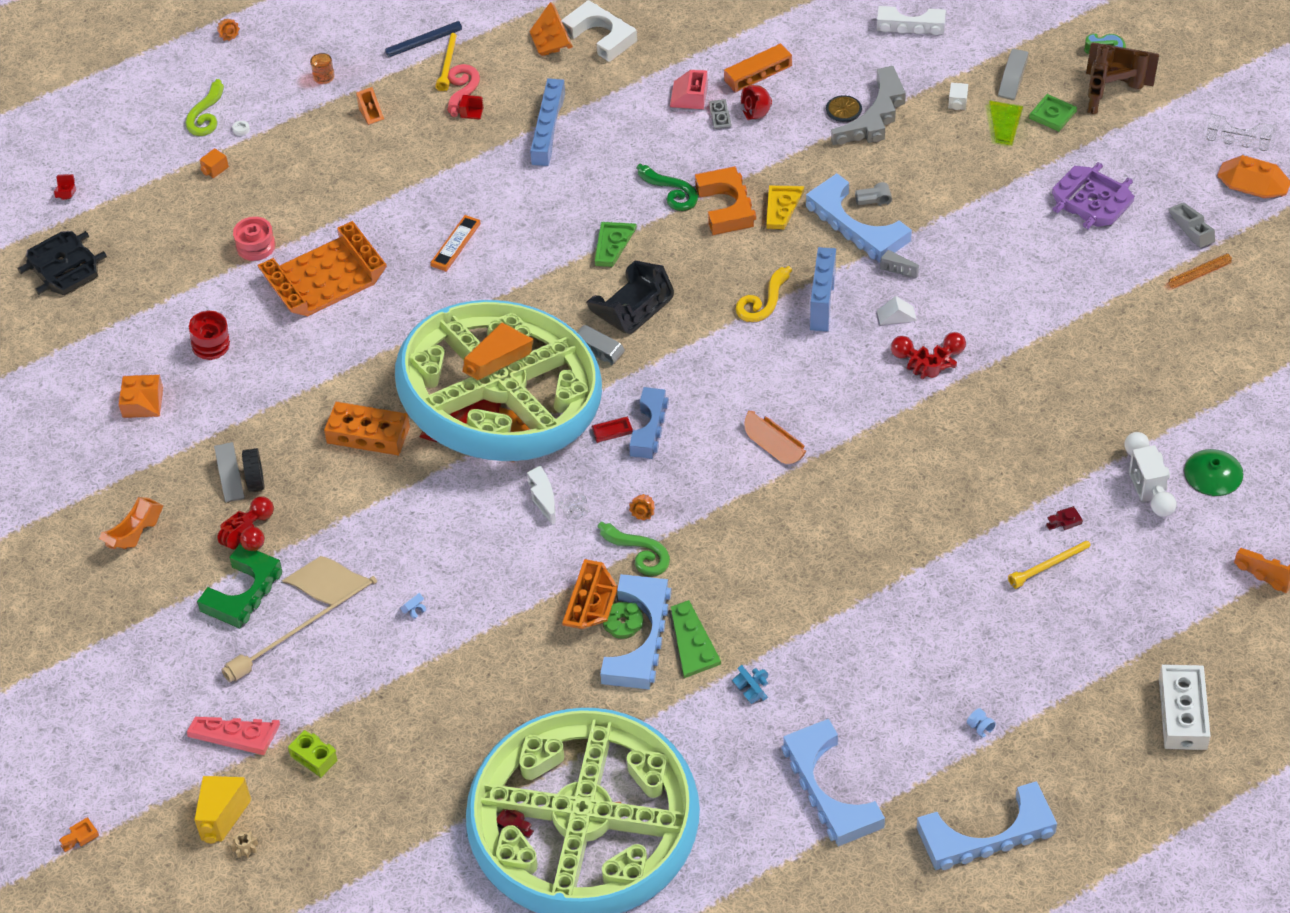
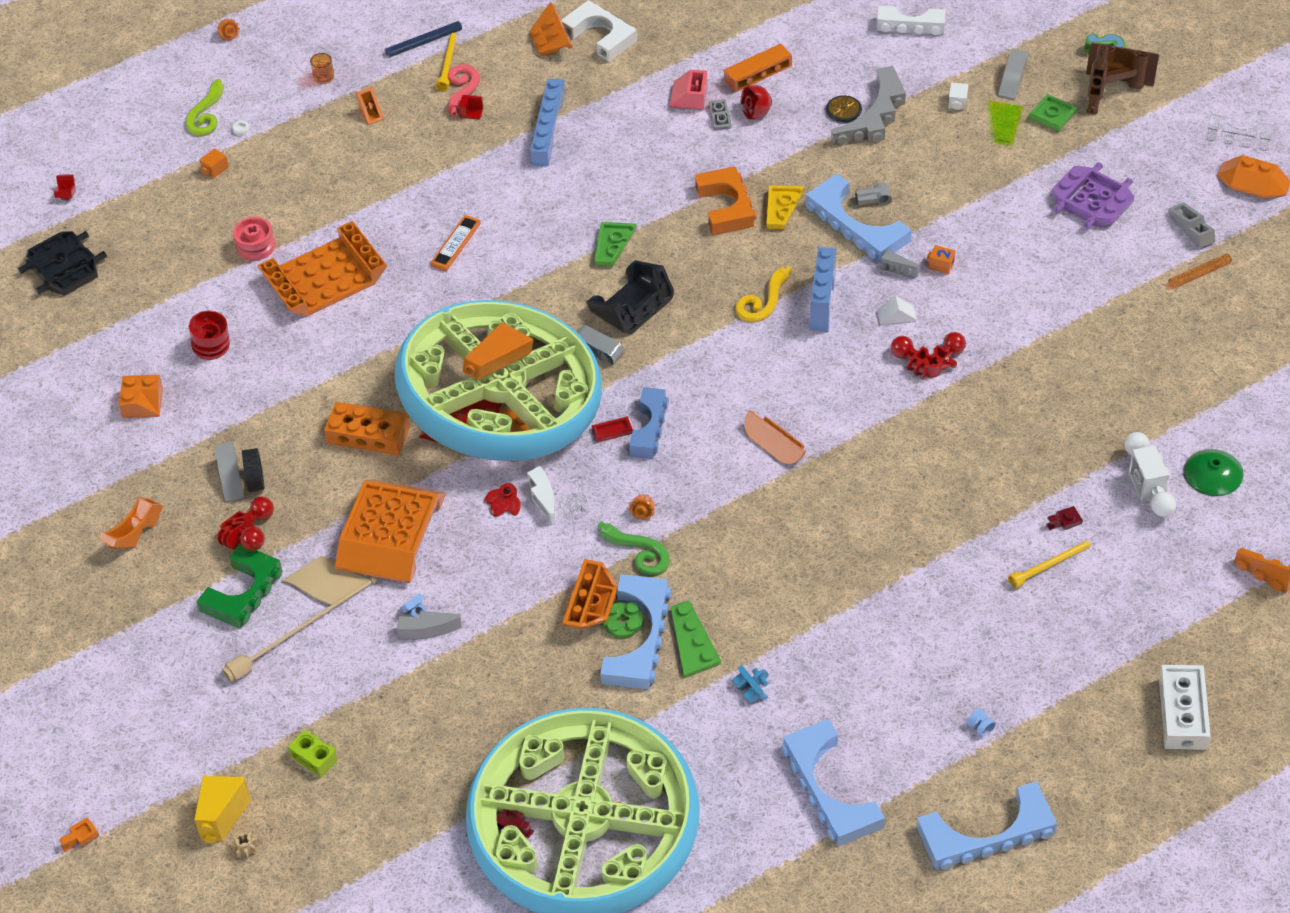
coral wing [187,716,280,755] -> none
green plant [636,164,698,211] -> none
none -> orange slope [335,479,446,583]
none -> light grey slope [396,611,462,640]
none -> red plate [484,483,521,517]
none -> orange brick [926,245,956,274]

